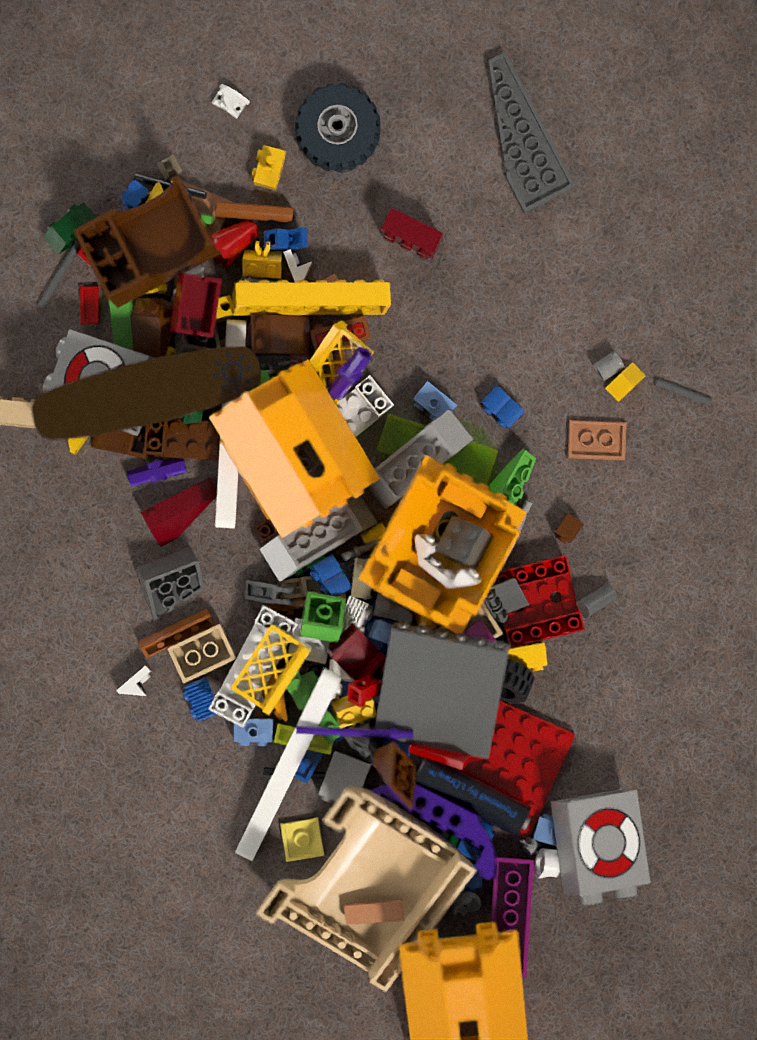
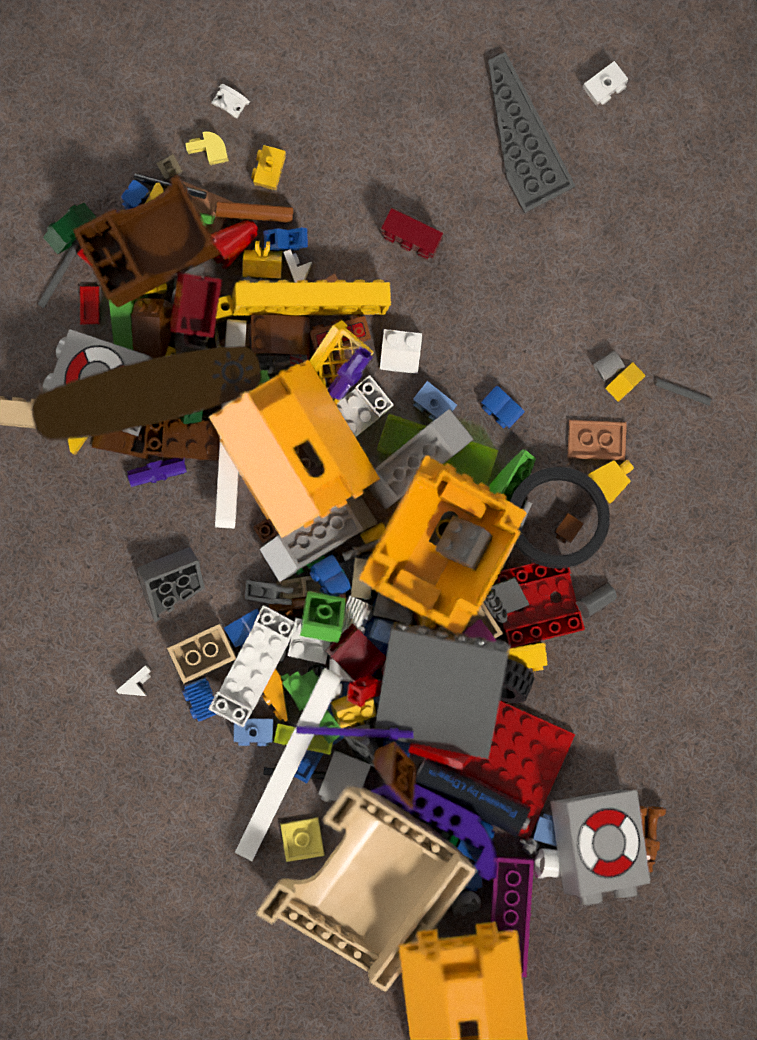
dark orange brick [138,608,216,659] -> none
dark red wedge [141,477,217,547] -> none
yellow fence [230,624,312,715] -> none
black wheel [295,83,381,173] -> none
nougat tile [344,900,405,925] -> none
white slope [415,533,483,588] -> none
none -> light yellow brick [185,132,228,165]
none -> blue brick [224,608,260,649]
none -> white slope [380,329,422,374]
none -> black tyre [510,467,610,569]
none -> white brick [583,61,628,105]
none -> yellow torso [587,460,634,505]
none -> dark orange piece [639,806,666,872]

